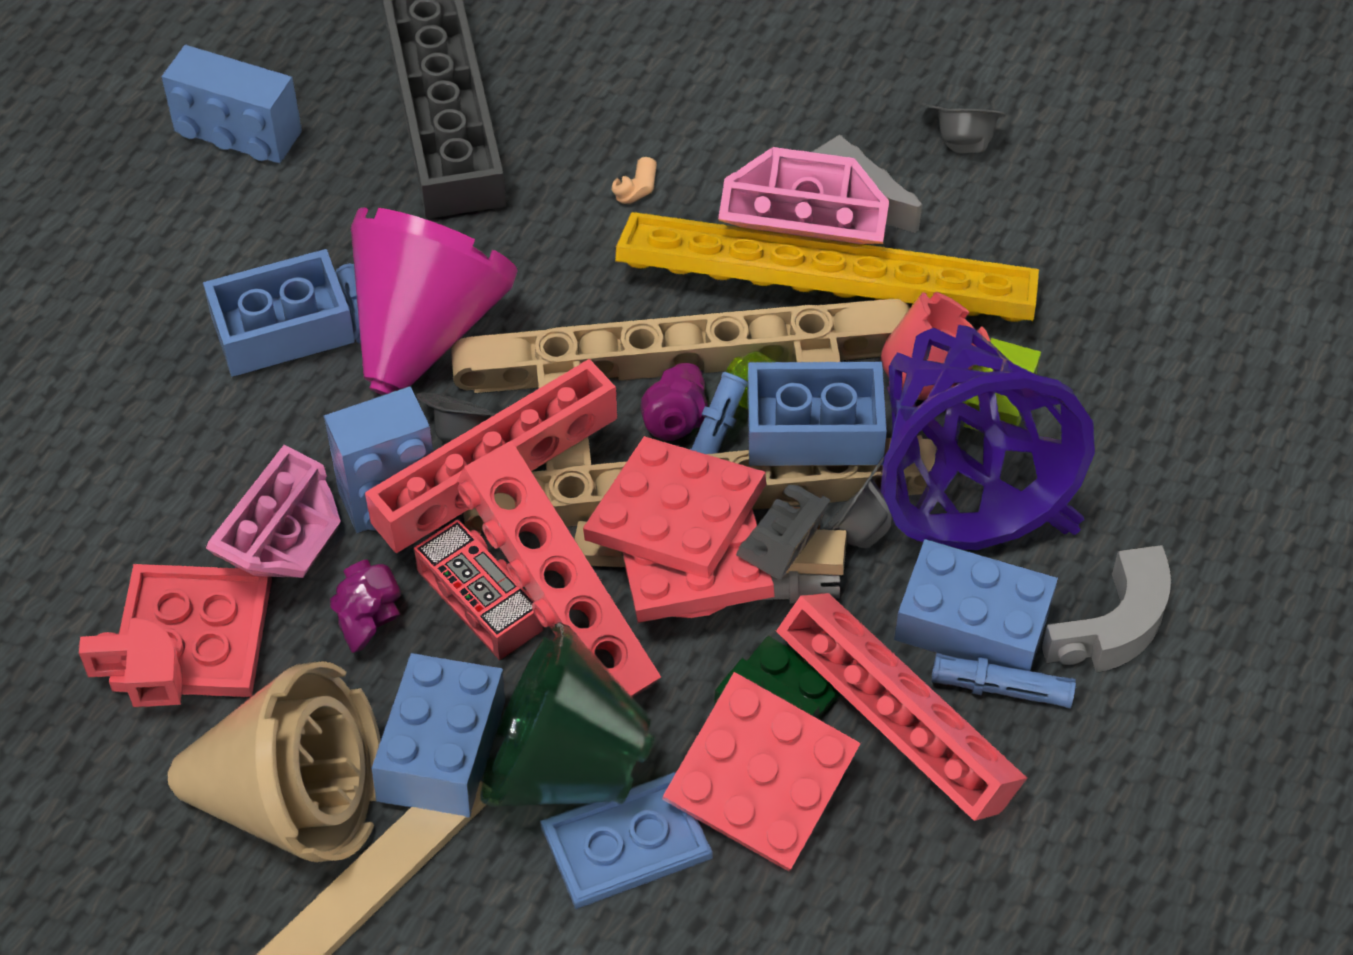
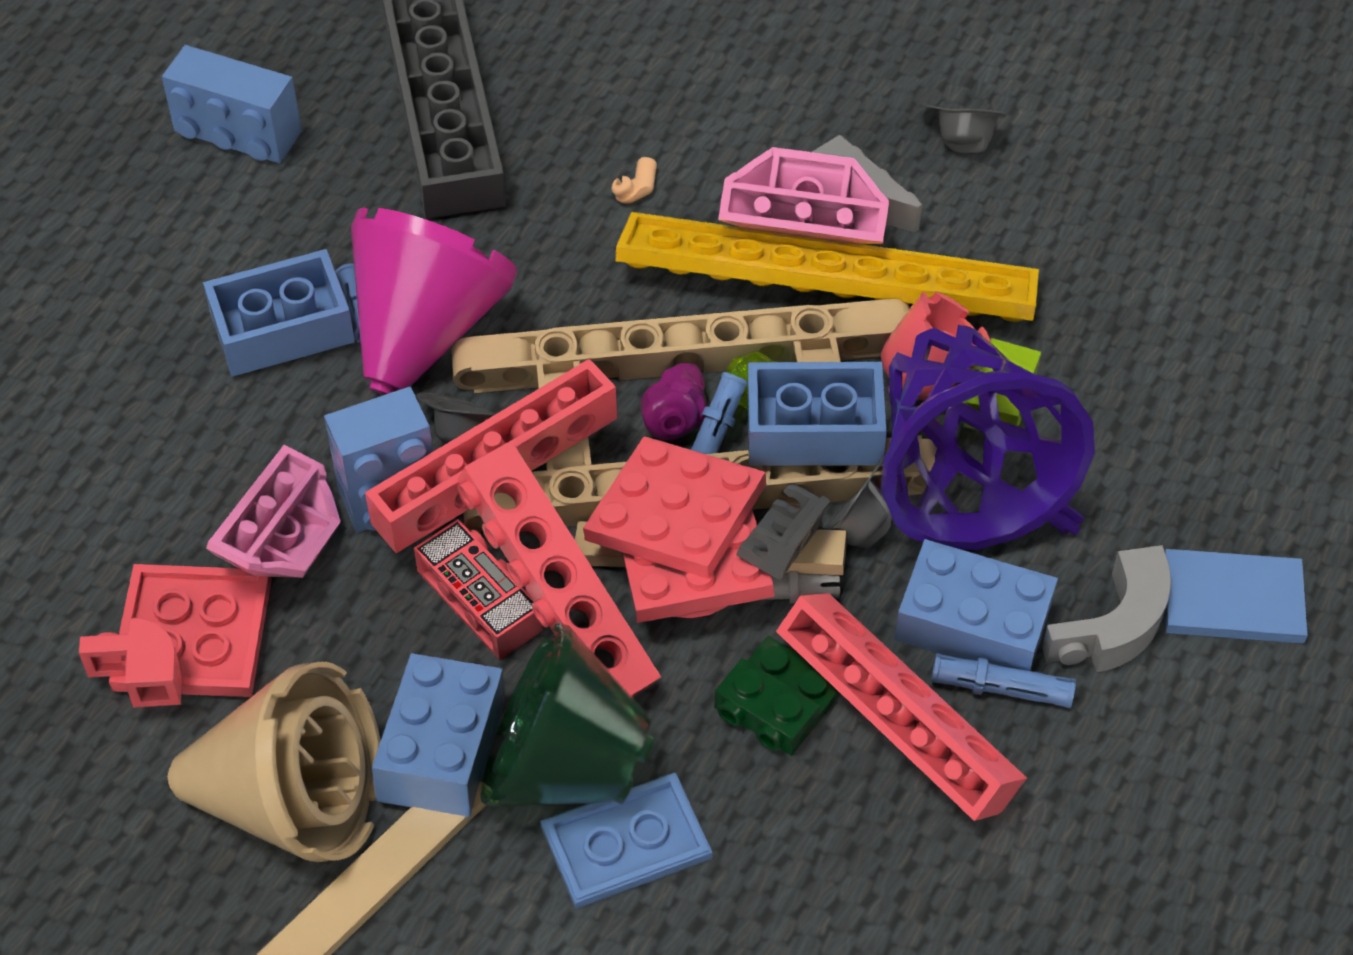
magenta head [330,559,401,653] -> none
coral plate [662,672,861,872] -> none
none -> medium blue tile [1165,549,1308,644]

